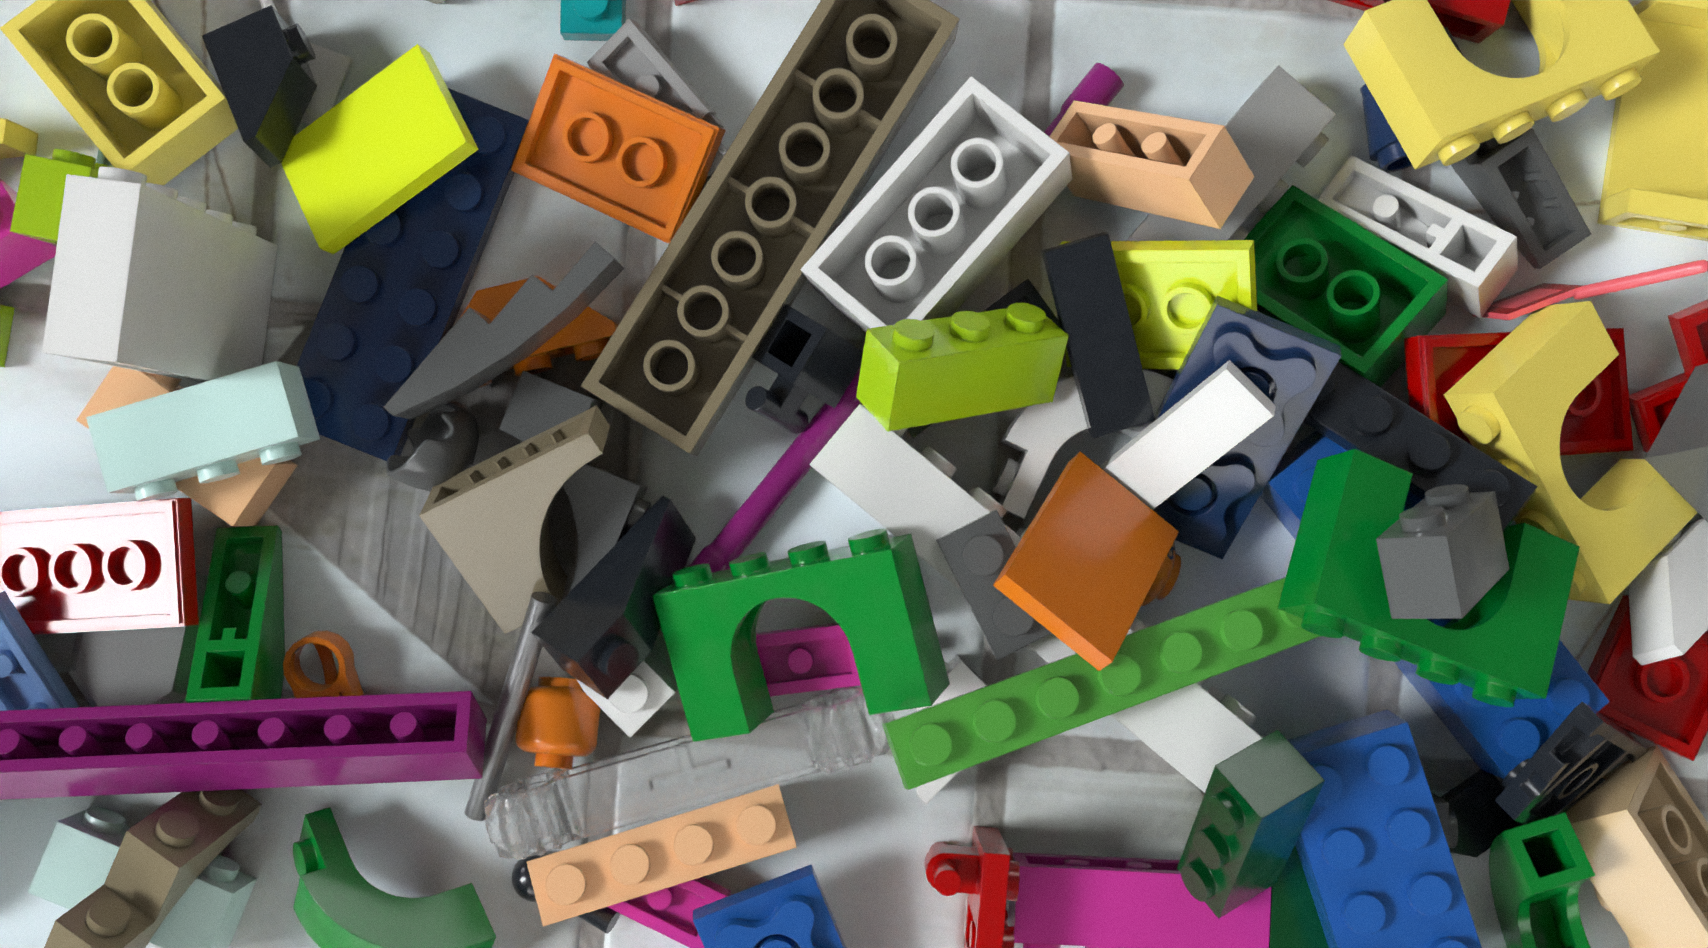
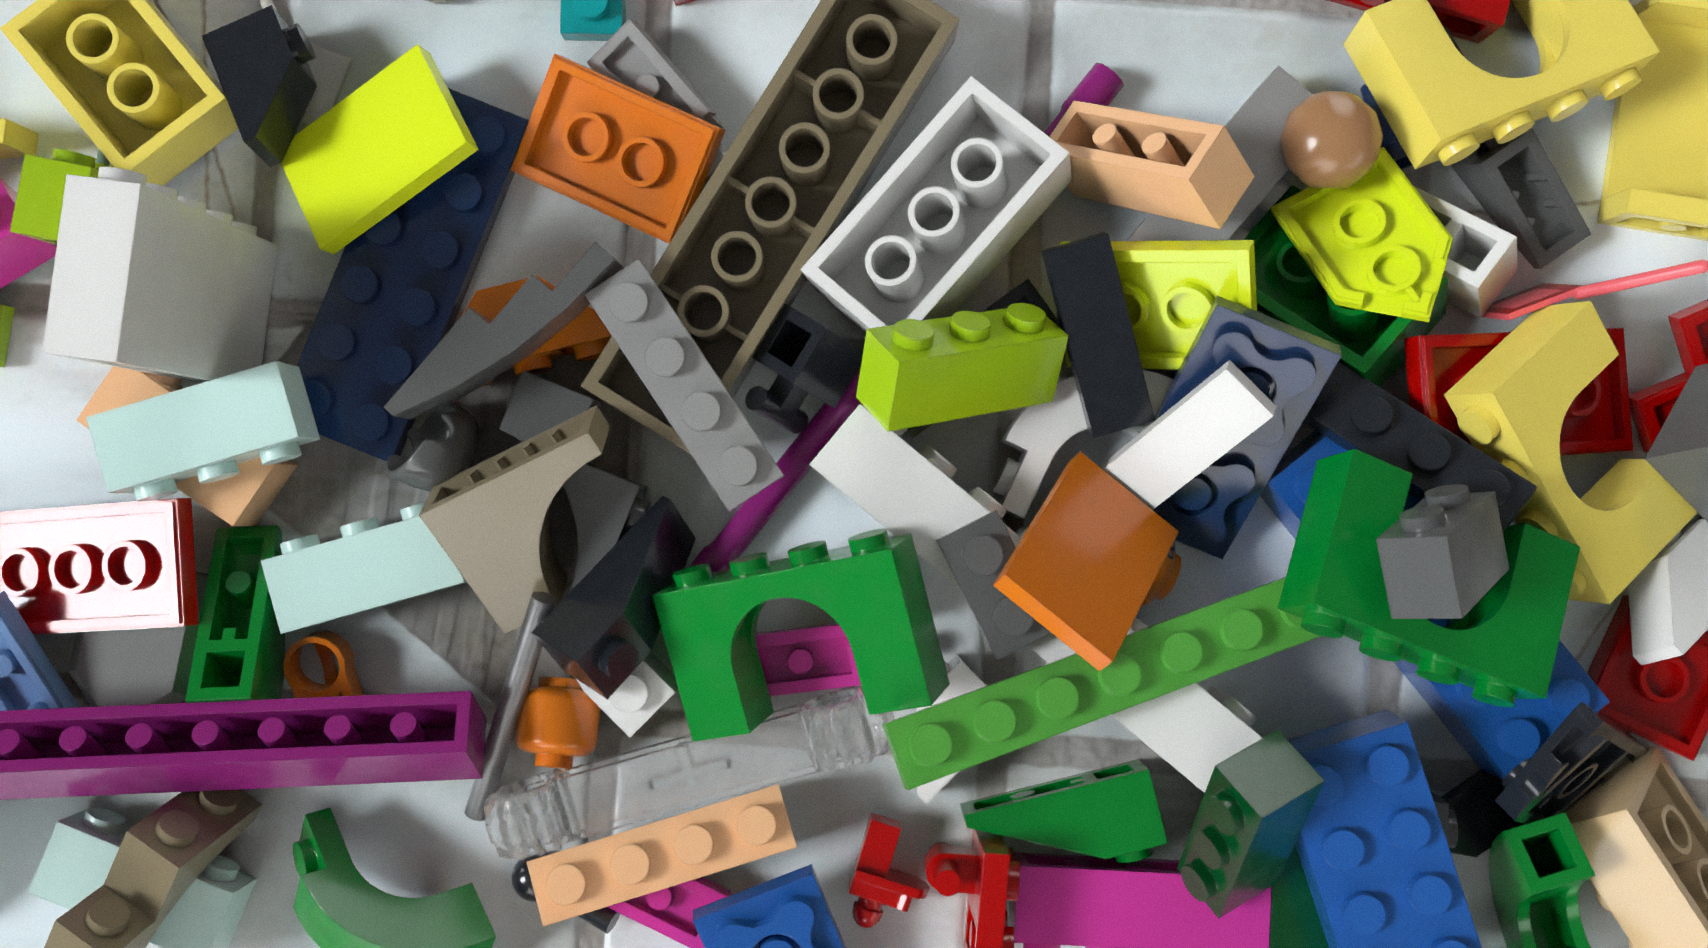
none -> light aqua brick [261,503,467,634]
none -> light grey plate [584,259,784,512]
none -> red piece [849,812,930,928]
none -> green slope [960,759,1168,863]
none -> neon yellow tile [1271,147,1453,322]
none -> medium nougat hair [1280,91,1383,189]

